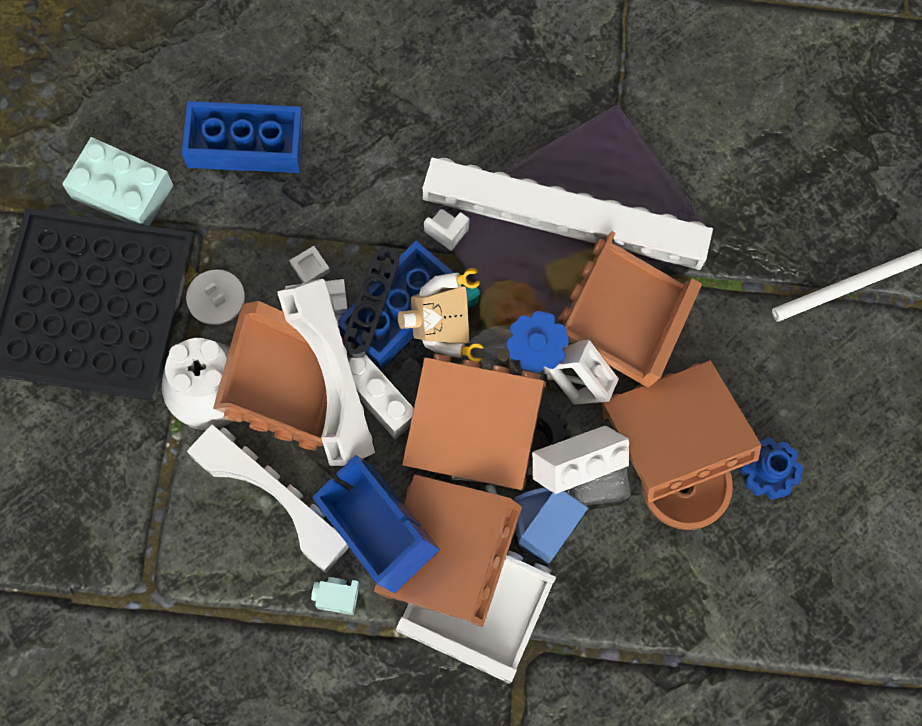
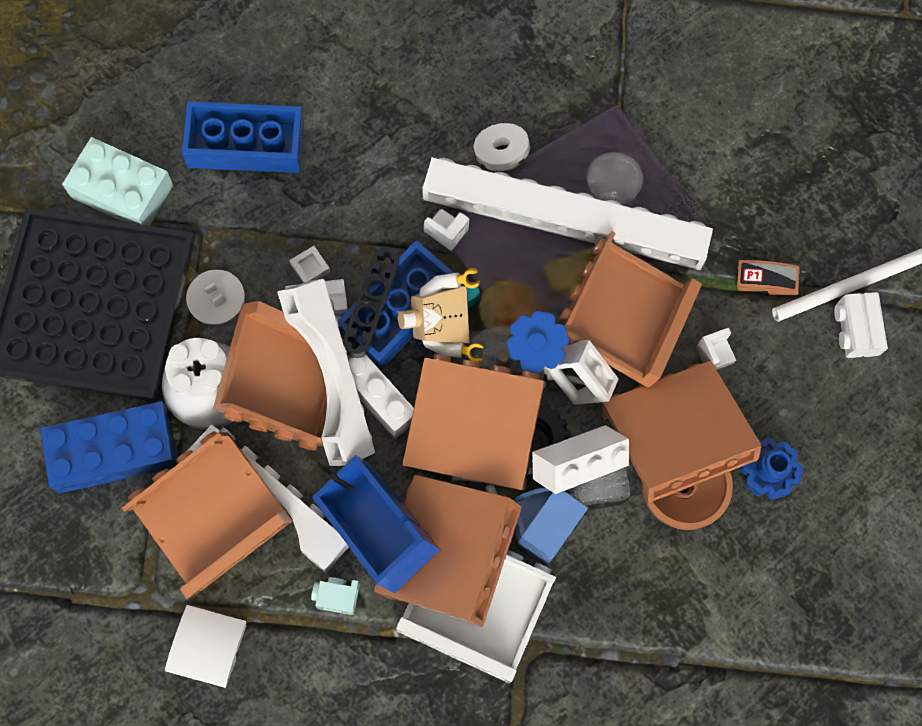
none -> blue brick [40,401,178,494]
none -> nougat panel [122,431,293,599]
none -> white slope [165,605,247,688]
none -> white tile [473,123,530,171]
none -> clear dish [587,152,643,204]
none -> white panel [696,328,736,370]
none -> slope [737,260,800,295]
none -> white brick [834,292,888,358]

